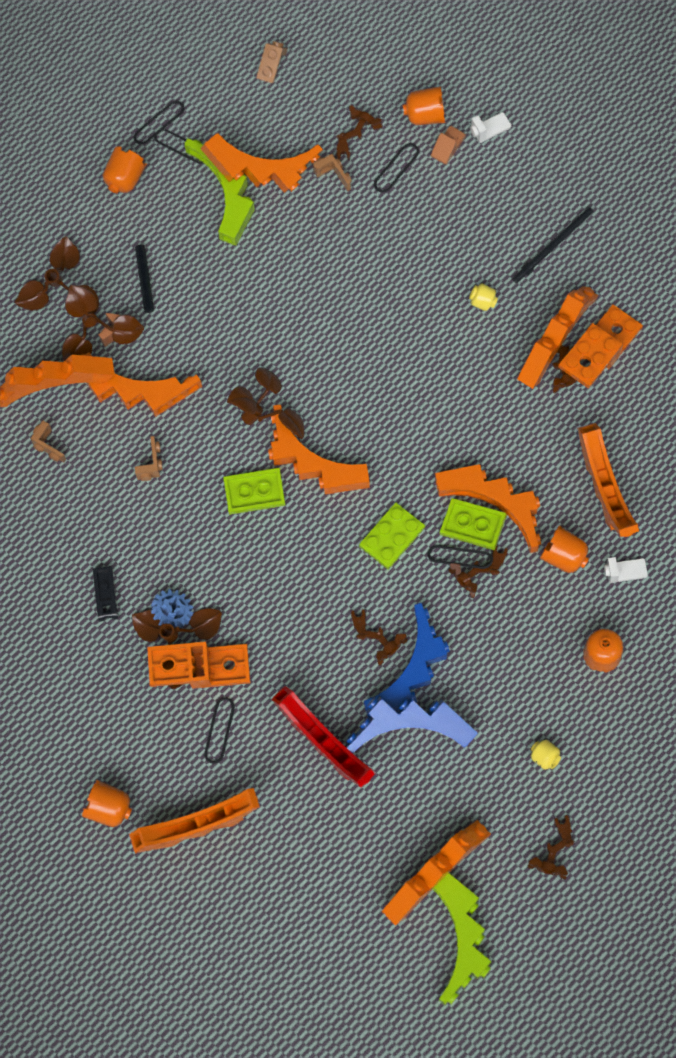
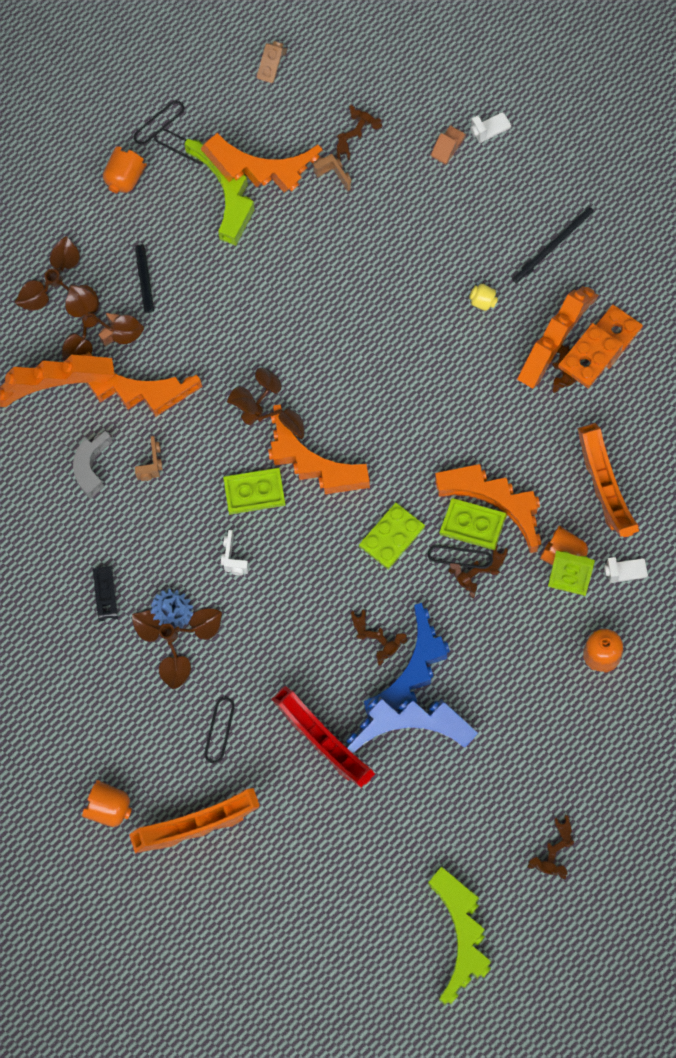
medium nougat bracket [30,421,66,463] -> none
orange bracket [147,642,250,689] -> none
black piece [374,143,419,193] -> none
orange arch [382,820,491,926] -> none
orange cylinder [403,86,445,125] -> none
light yellow head [531,740,561,770] -> none
none -> light grey arch [73,431,112,500]
none -> white bracket [221,530,249,576]
none -> lime plate [548,551,595,596]

